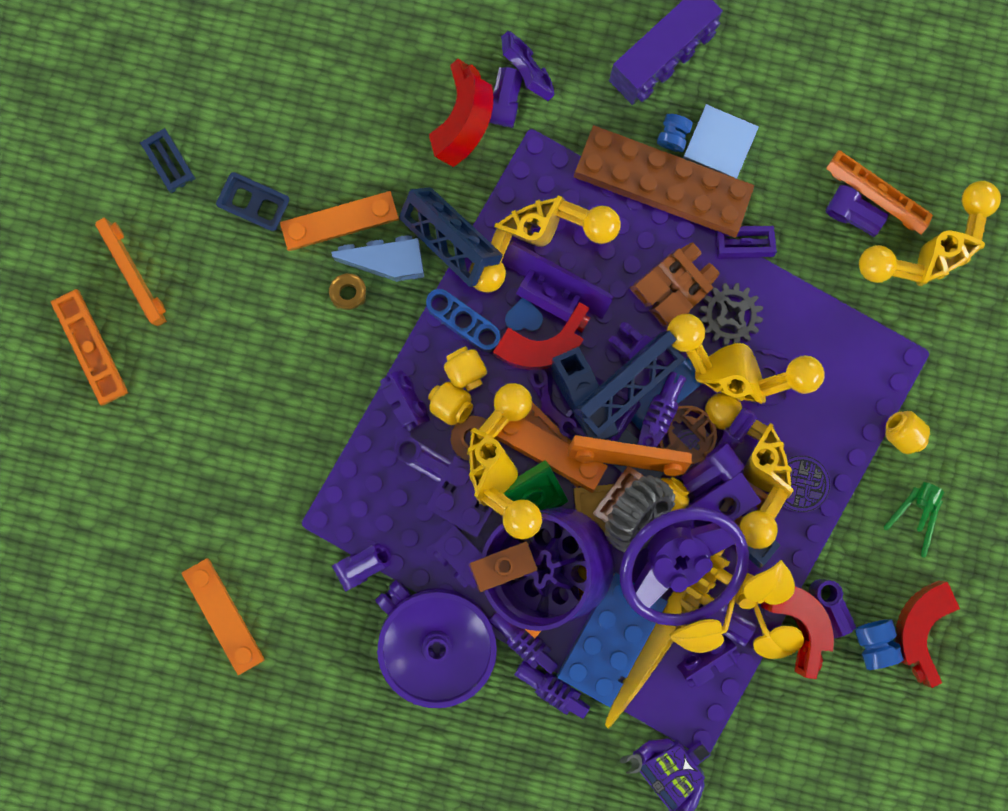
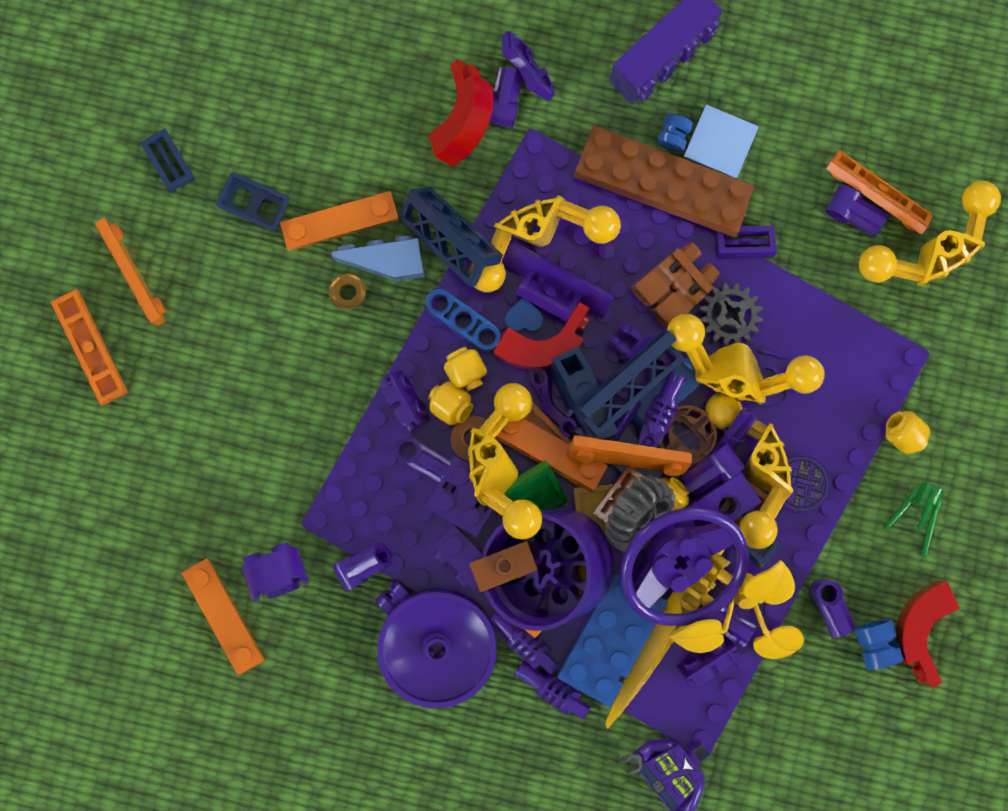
arch [761,586,834,679] -> none
none -> dark purple brick [241,543,309,602]

